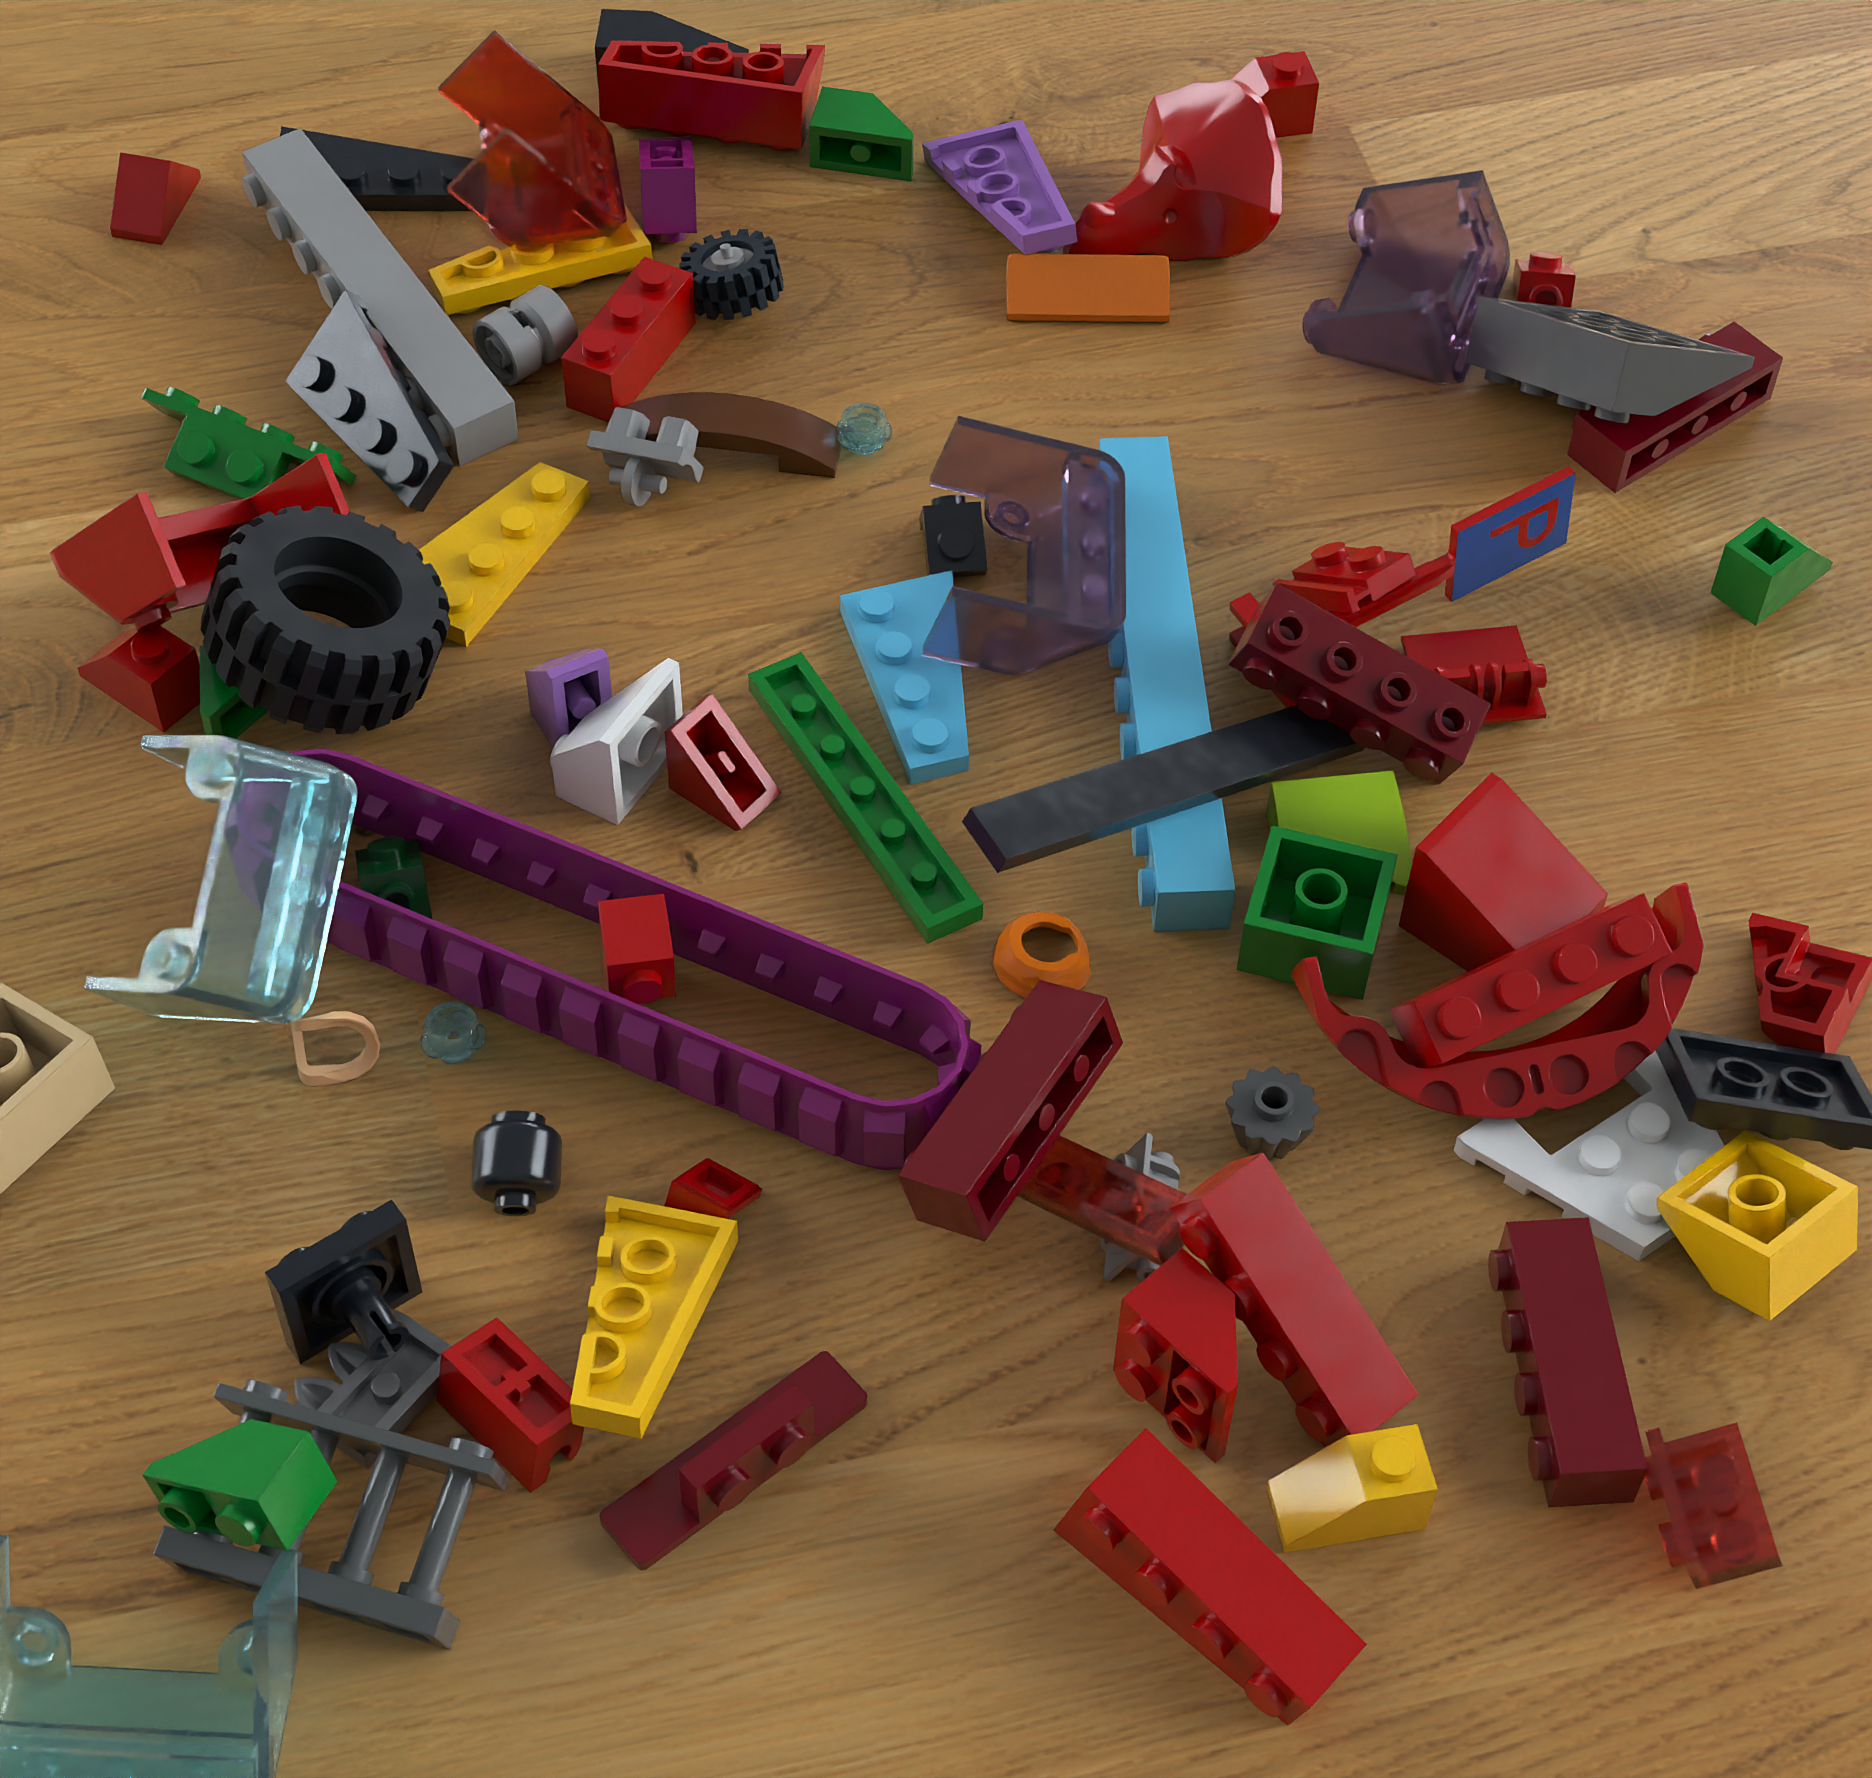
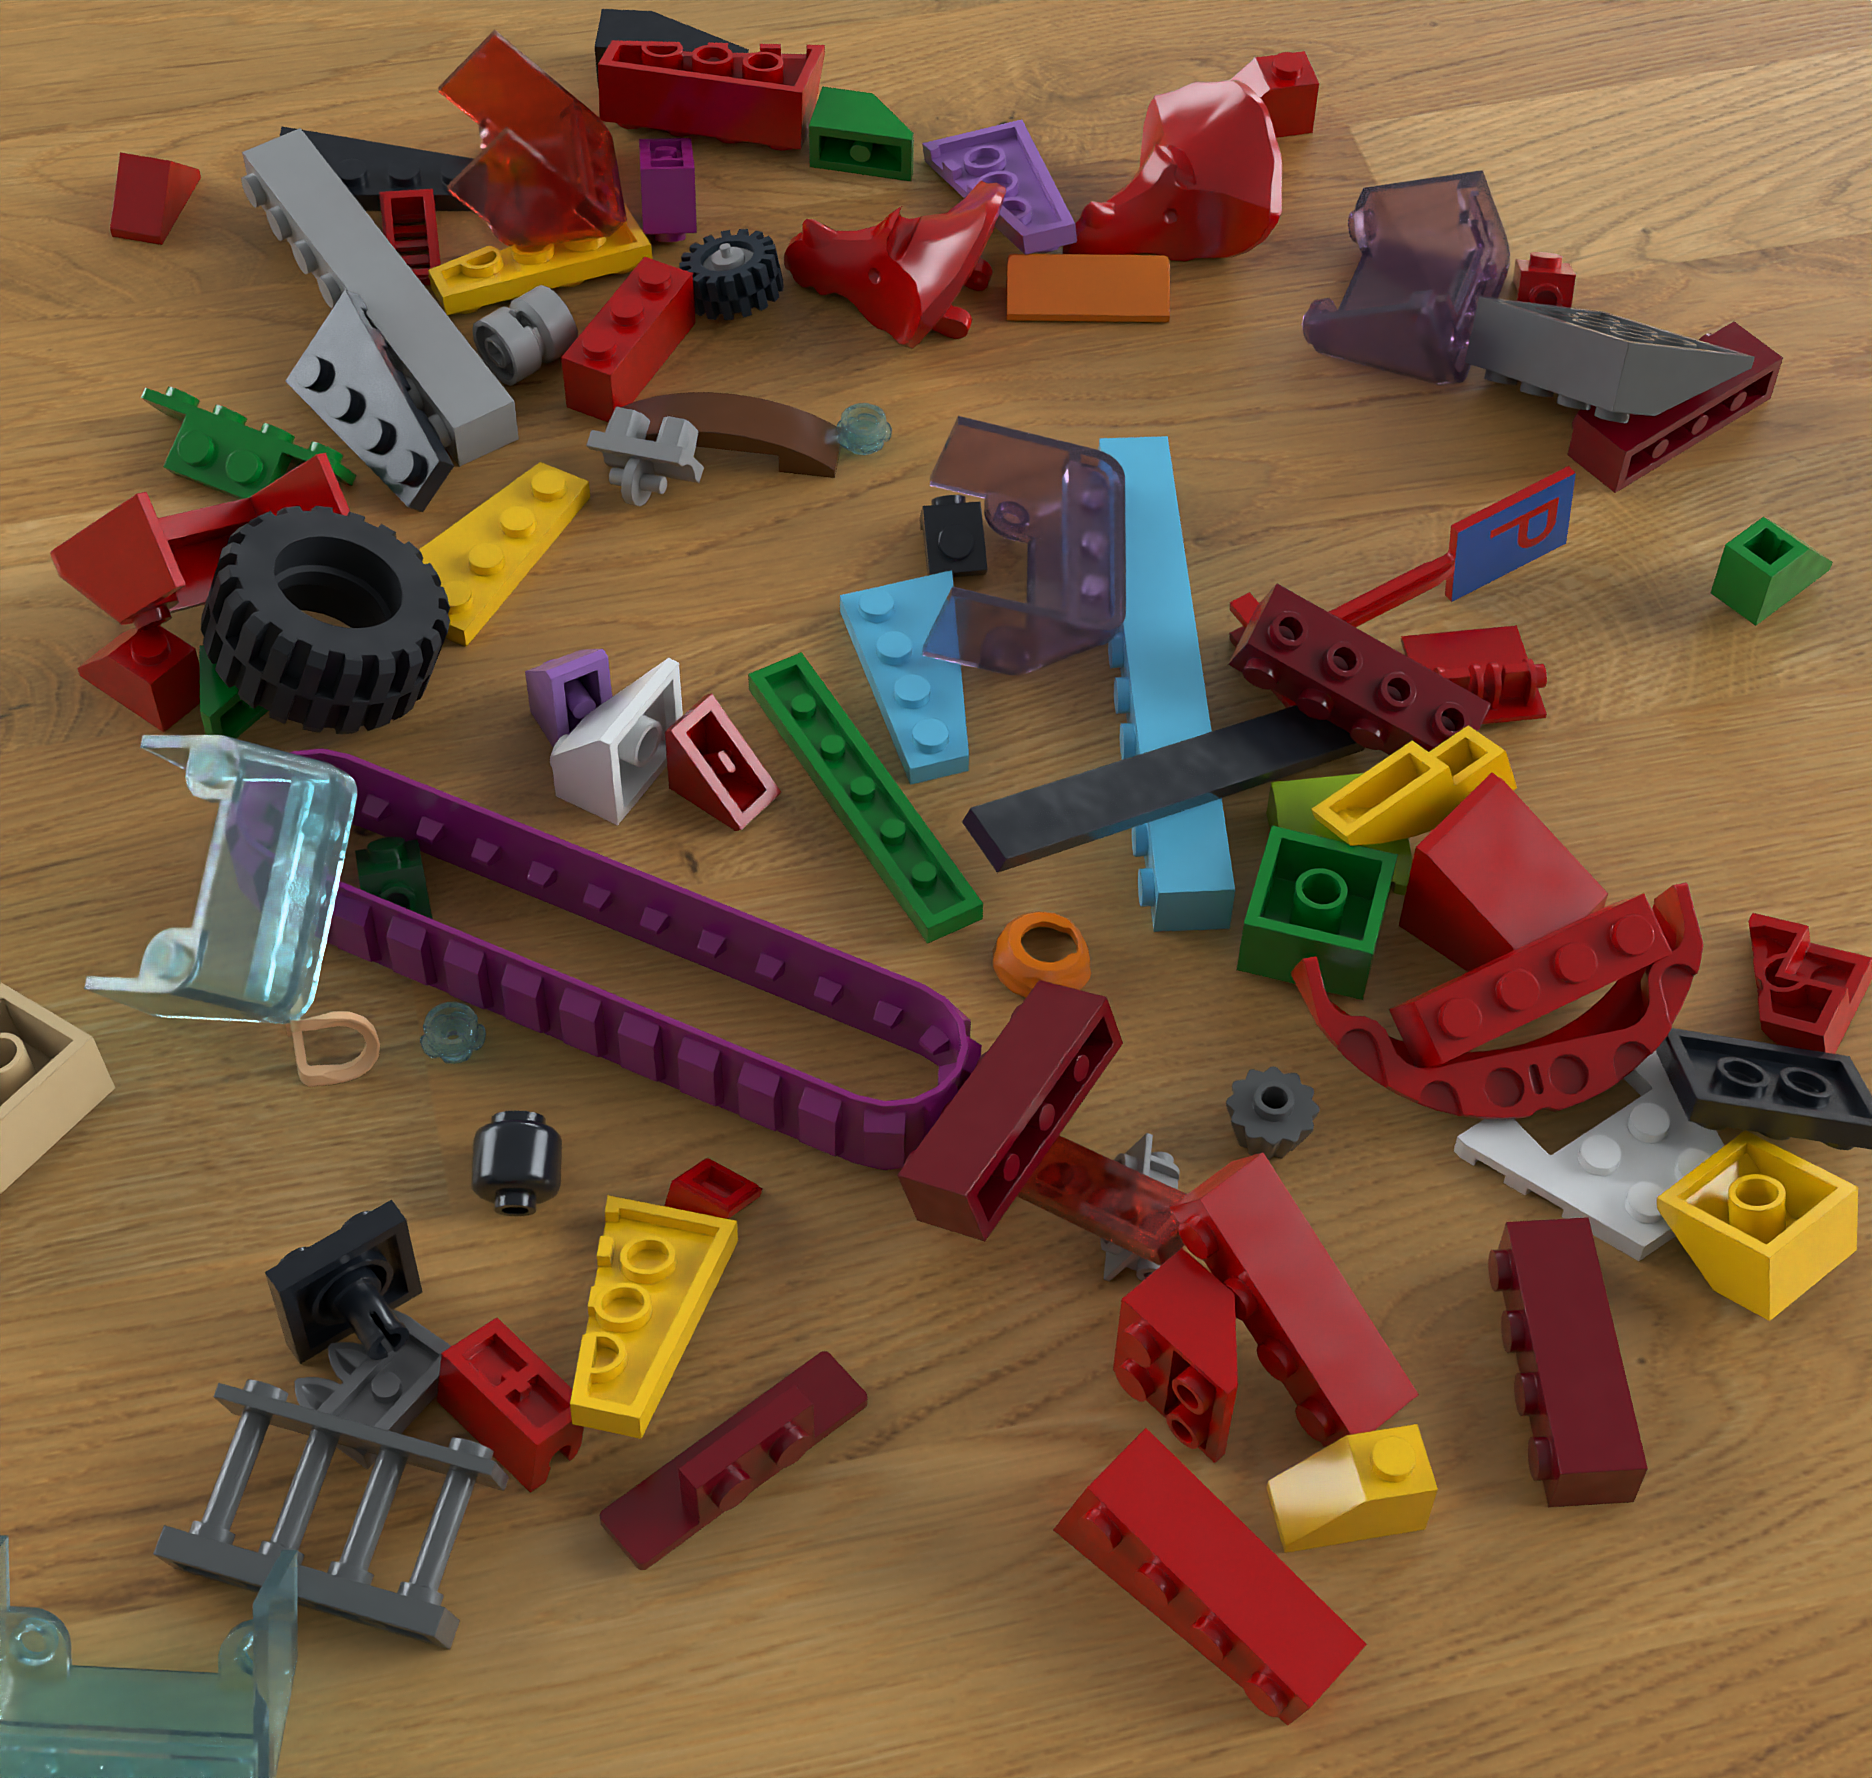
green slope [142,1419,338,1551] -> none
red slope [598,894,676,1004] -> none
red plate [1273,542,1416,614] -> none
clear red bracket [1644,1422,1783,1589] -> none
none -> red slope [379,189,441,285]
none -> red animal [784,181,1006,349]
none -> yellow slope [1311,725,1517,846]

